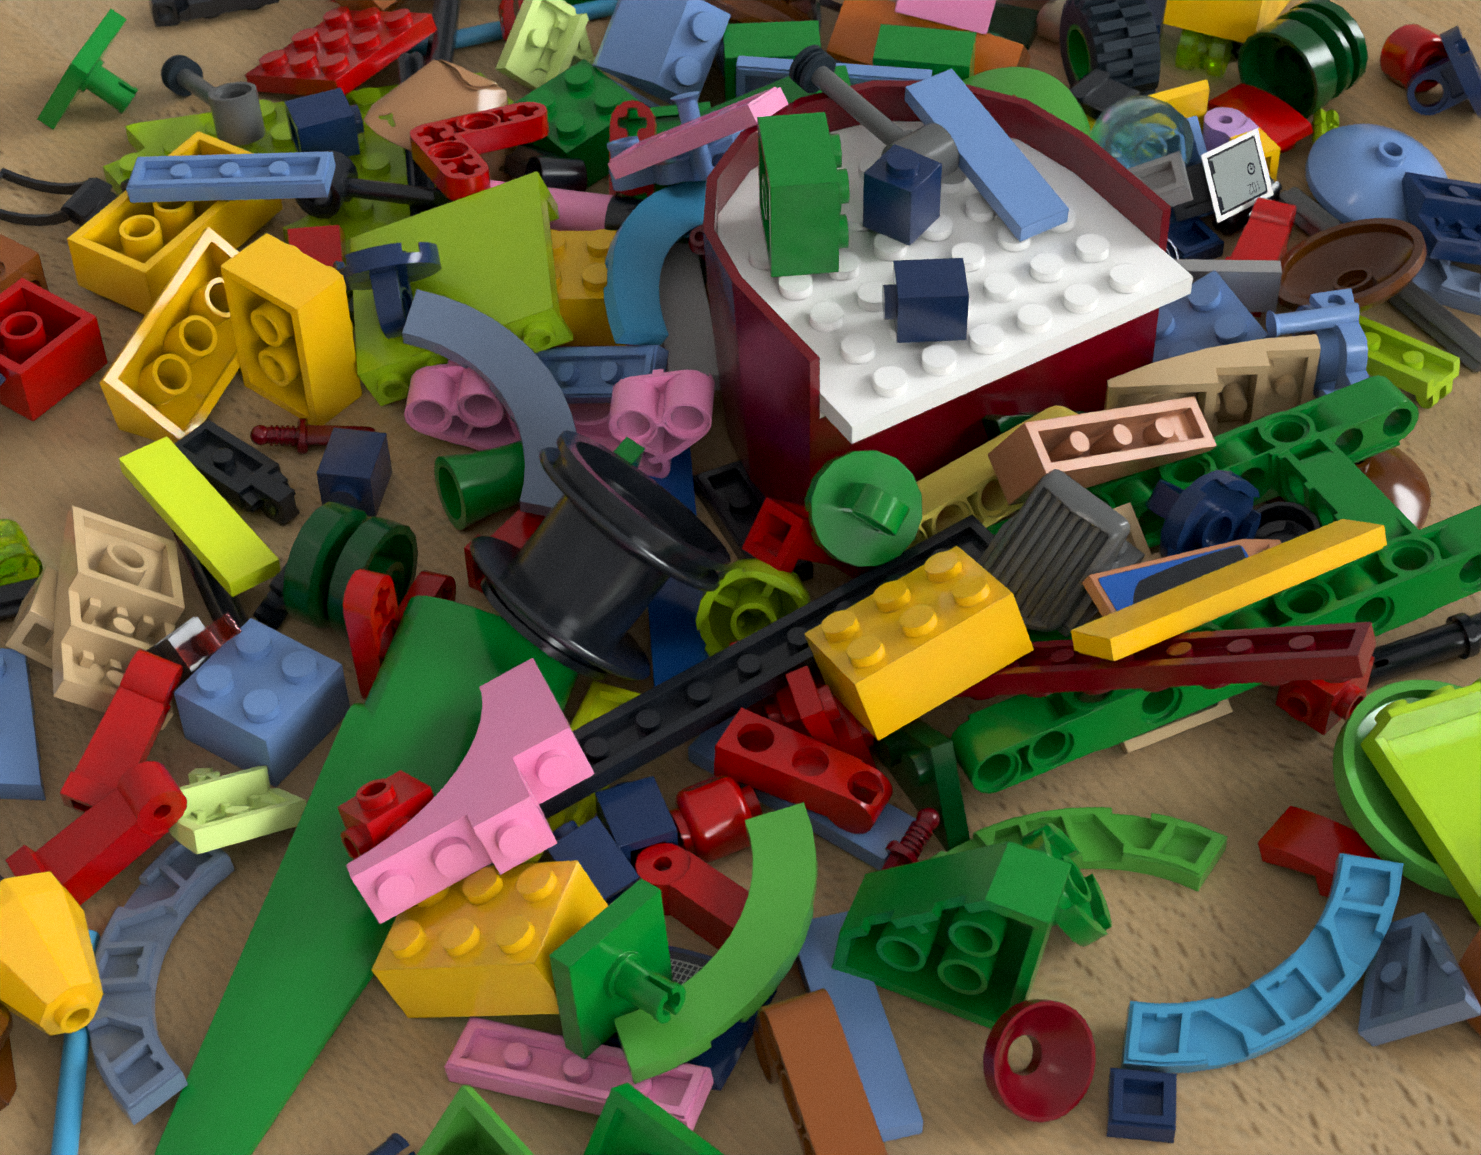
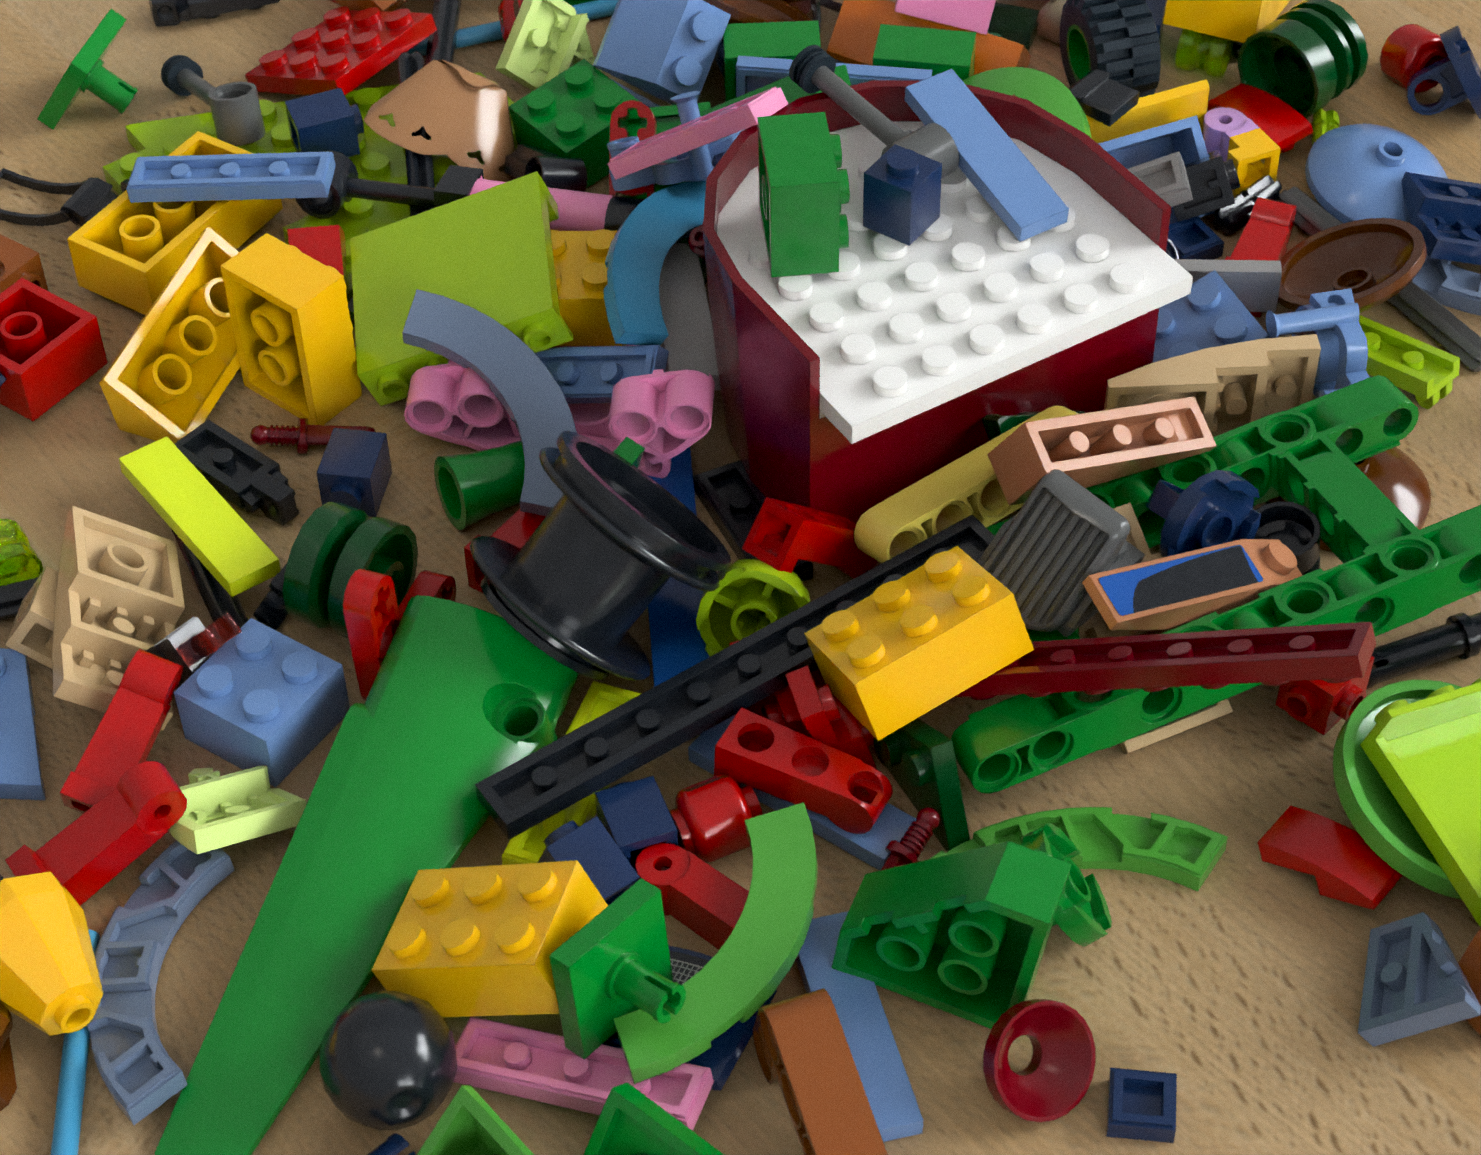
dark blue tile [333,242,442,339] -> none
red brick [337,770,434,860] -> none
bright pink arch [346,658,595,924] -> none
red beam [409,102,549,201] -> none
green tile [805,450,922,567] -> none
dark blue brick [882,258,969,343] -> none
yellow tile [1071,519,1387,661] -> none
clear light blue cylinder [1090,95,1194,169] -> none
dark azure tile [1121,853,1404,1073] -> none
sticker [1201,128,1274,223] -> none
none -> black piece [320,991,457,1130]

